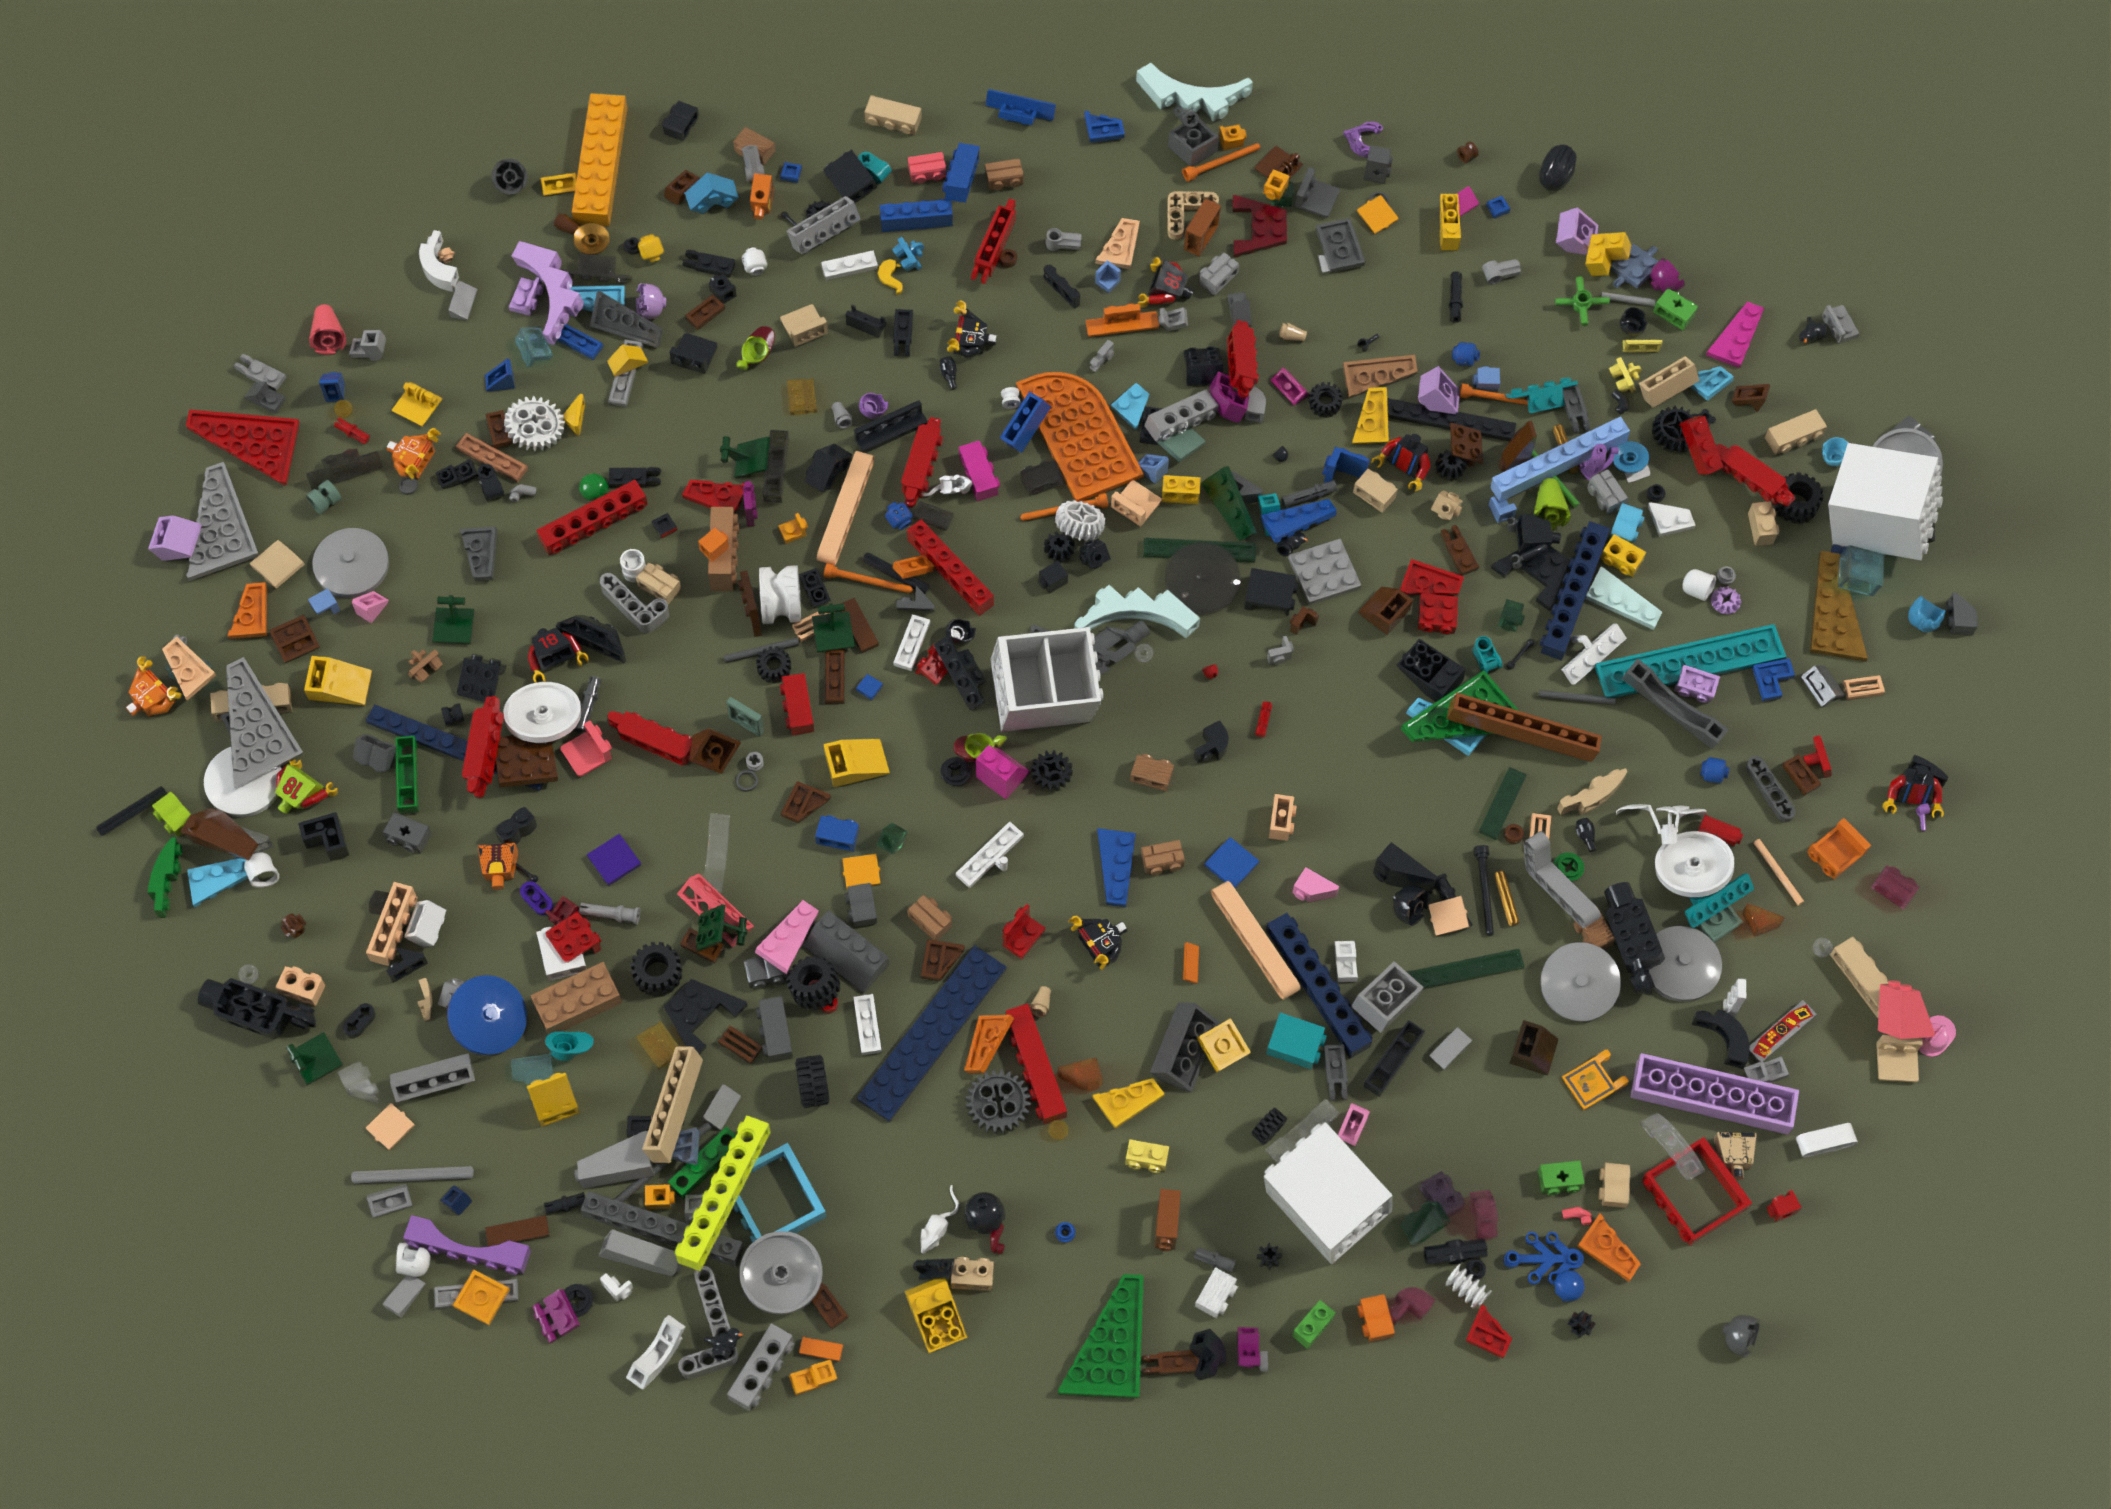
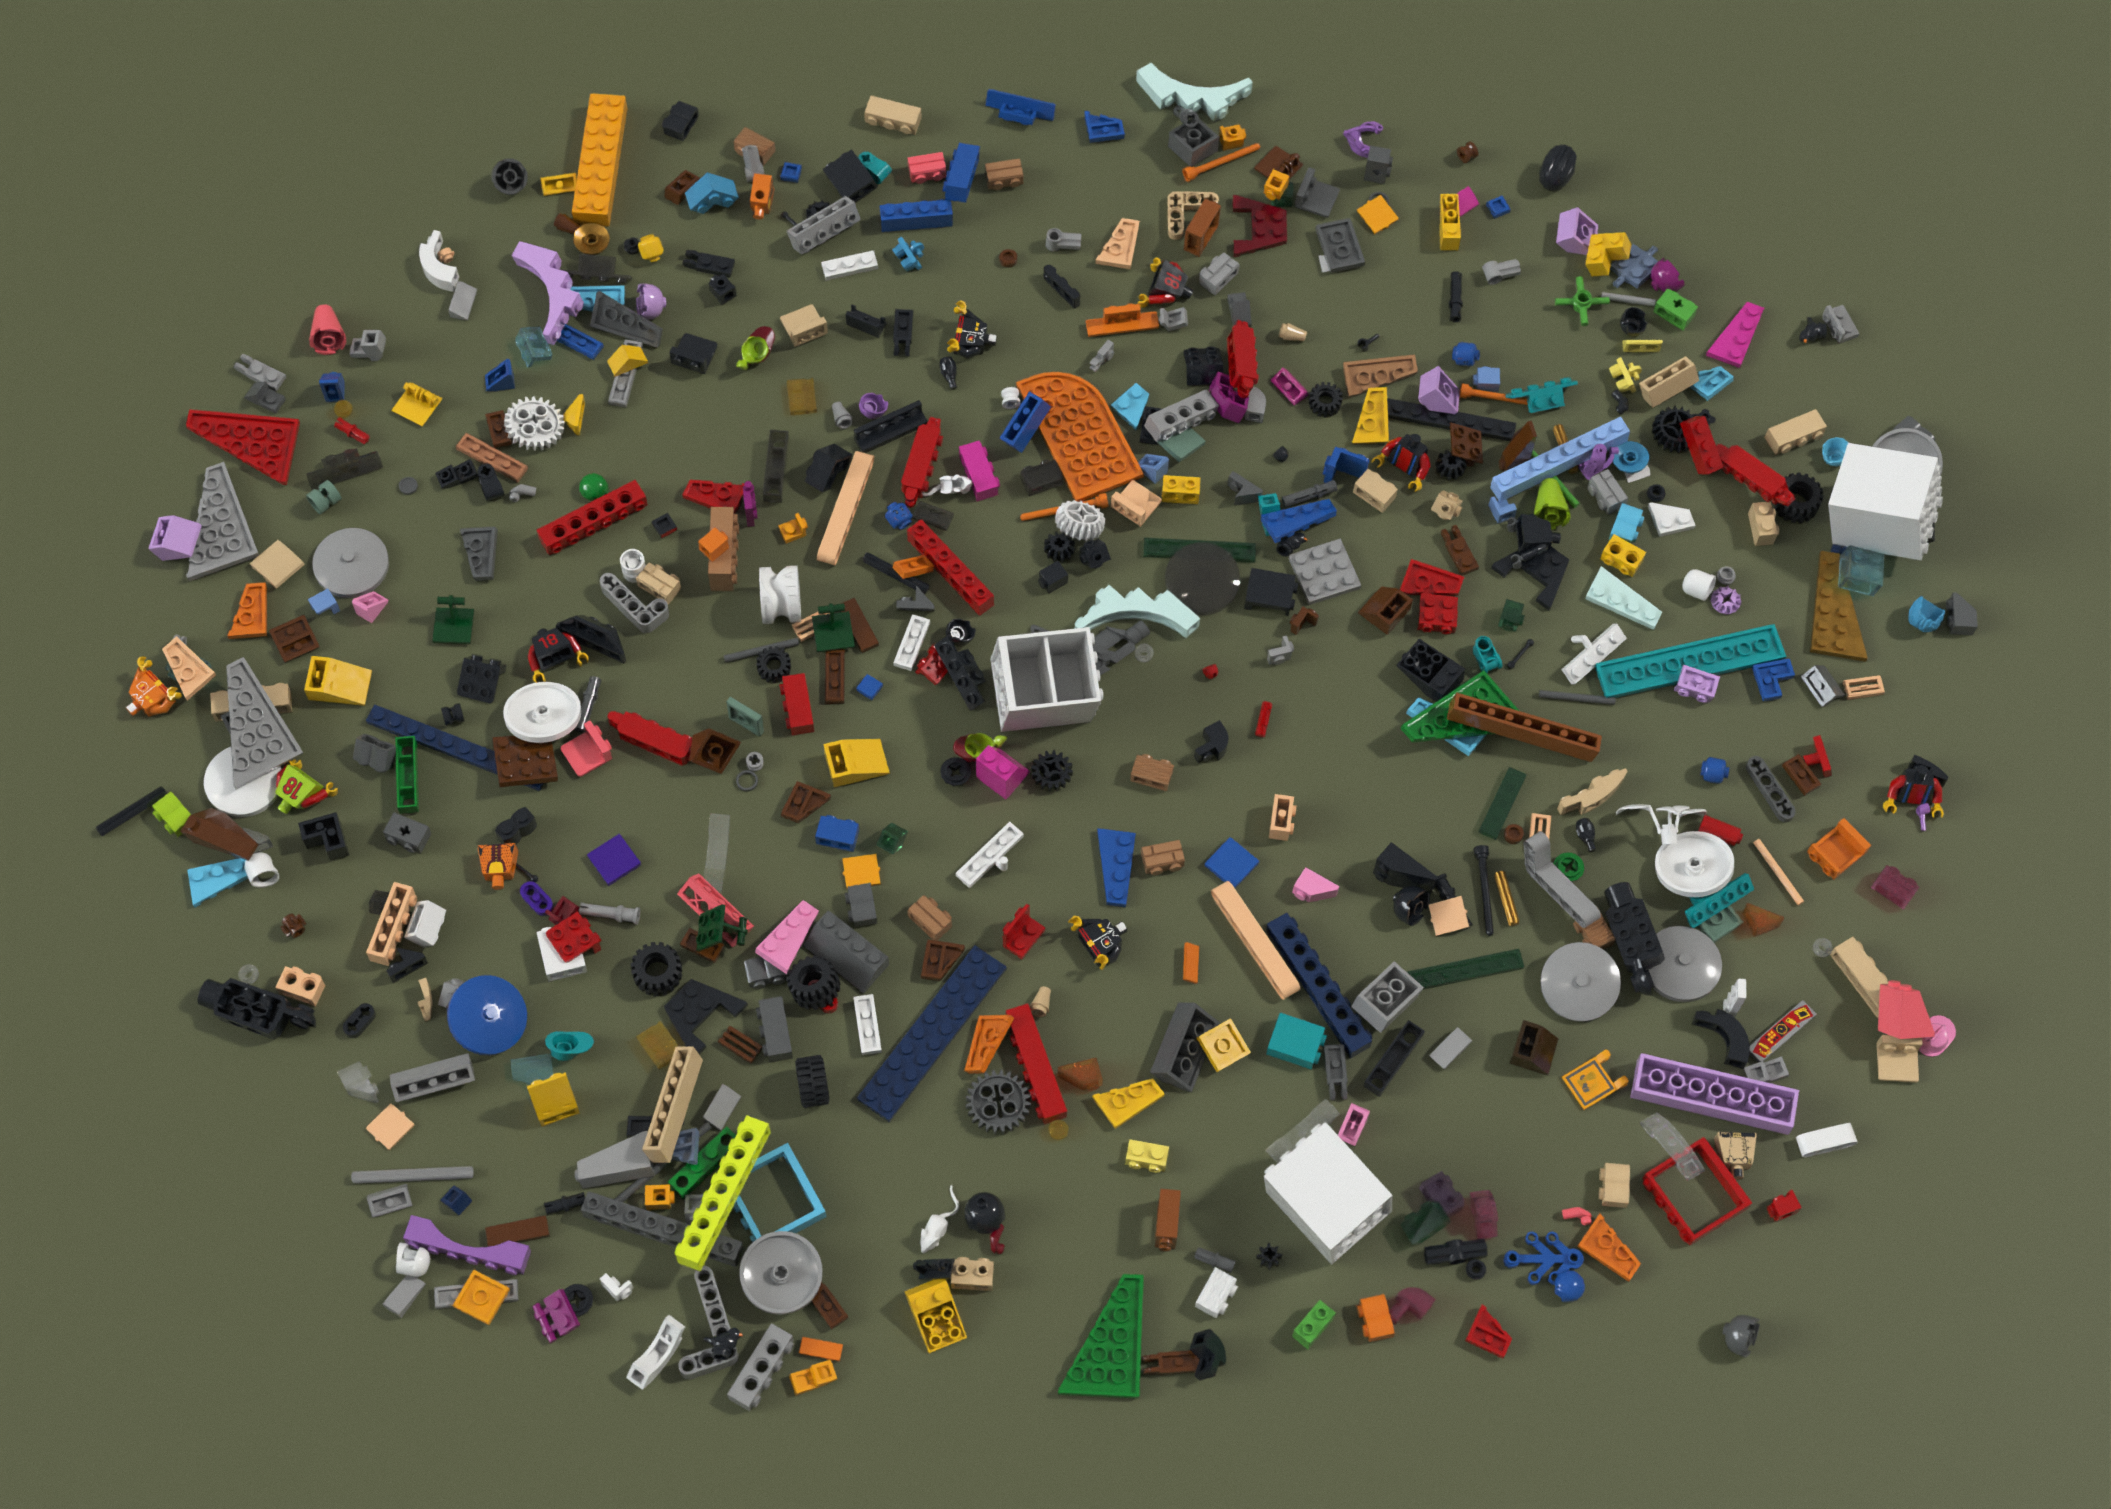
green slope [148,837,182,918] -> none
dark green plate [286,1032,343,1086] -> none
orange torso [387,428,441,479] -> none
medium nougat hips [408,649,443,683] -> none
red hinge [462,696,504,799] -> none
lavender bracket [509,277,544,316] -> none
medium nougat brick [530,962,622,1035] -> none
light grey slope [599,1229,682,1277] -> none
black hinge [609,467,661,488] -> none
reddish brown plate [685,294,725,330] -> none
dark green plate [720,436,770,478] -> none
reddish brown wing [738,571,762,637] -> none
white head [742,248,767,276] -> none
black slope [799,568,831,608] -> none
orange piece [824,563,913,593] -> none
yellow piece [878,259,903,295] -> none
red hinge [971,198,1017,284] -> none
blue plate [1055,1222,1075,1243] -> none
medium blue panel [1095,260,1121,293] -> none
dark green wing [1200,466,1257,541] -> none
magenta brick [1237,1327,1260,1368] -> none
black tyre [1251,1107,1287,1145] -> none
light grey tile [1259,1351,1268,1372] -> none
white slope [1335,941,1358,982] -> none
white piece [1446,1264,1492,1308] -> none
bright green brick [1538,1161,1585,1196] -> none
dark blue brick [1539,521,1610,661] -> none
dark grey hinge [1562,385,1590,433] -> none
black gear [1568,1310,1595,1337] -> none
dark grey arch [1621,658,1729,749] -> none
reddish brown slope [1732,384,1770,412] -> none

